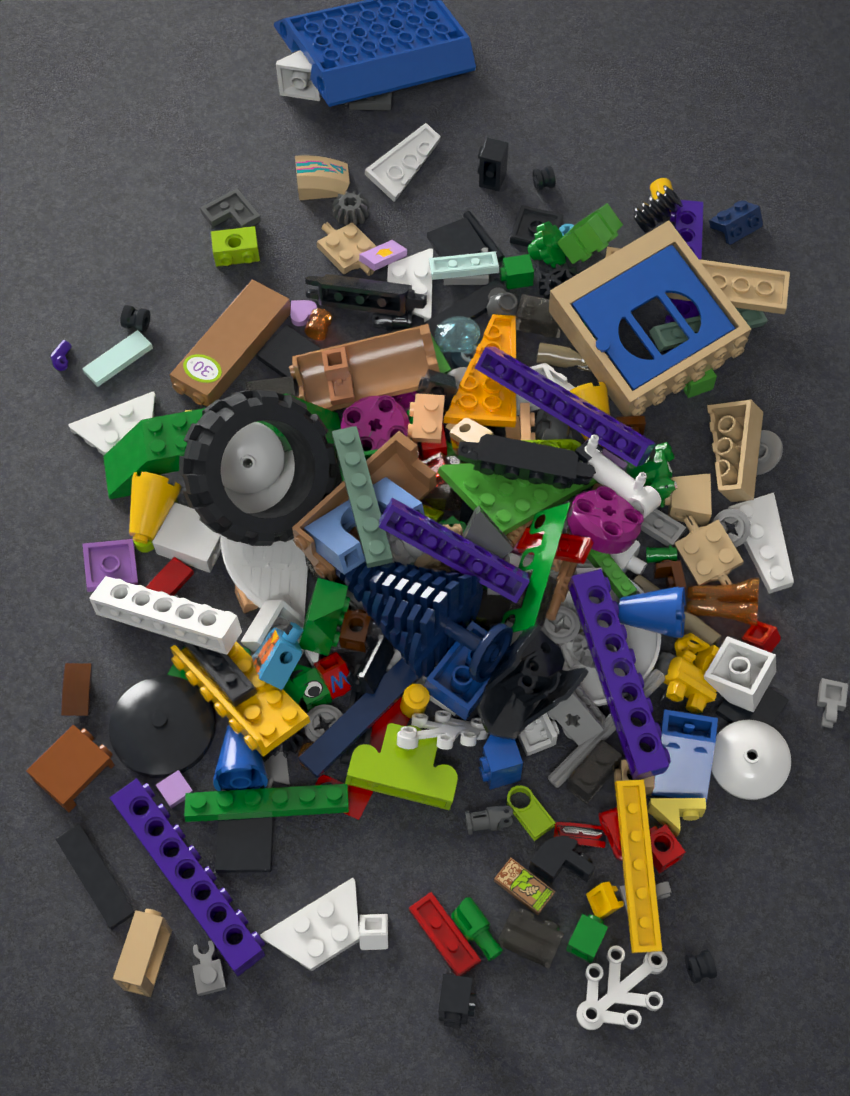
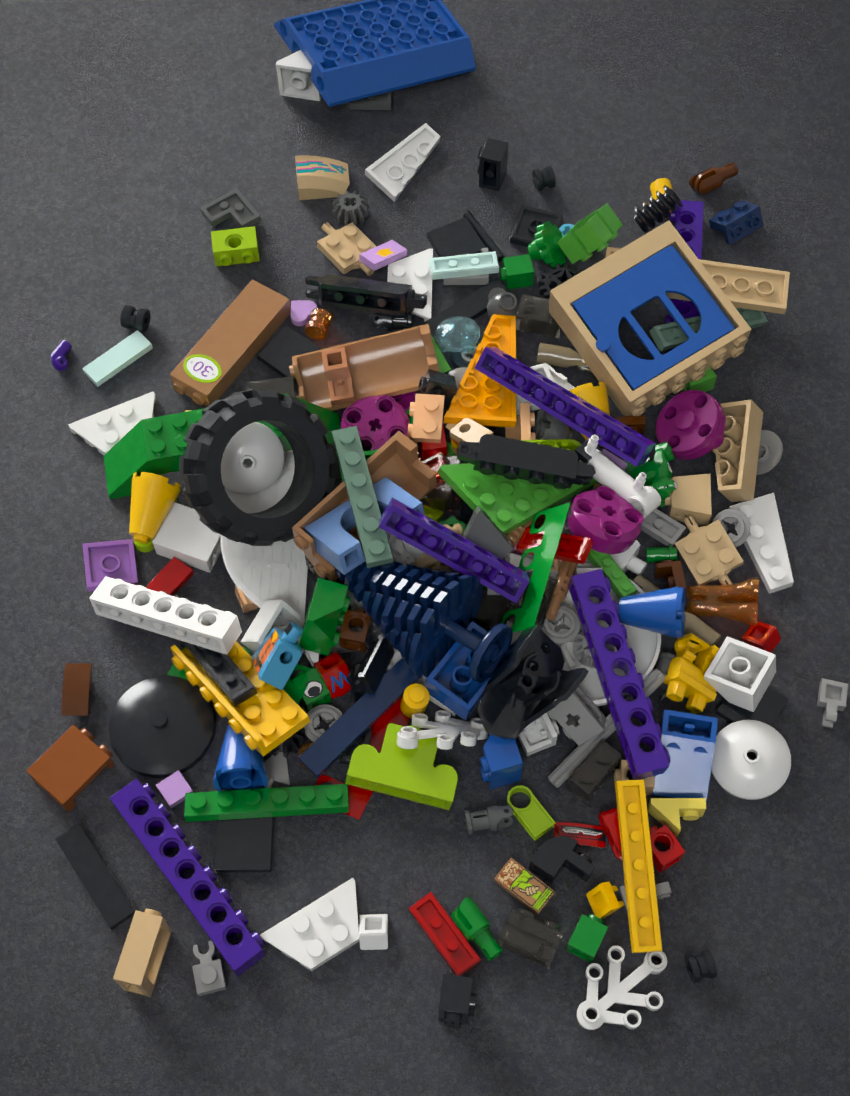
none -> magenta piece [656,390,726,460]
none -> reddish brown arm [689,162,738,195]

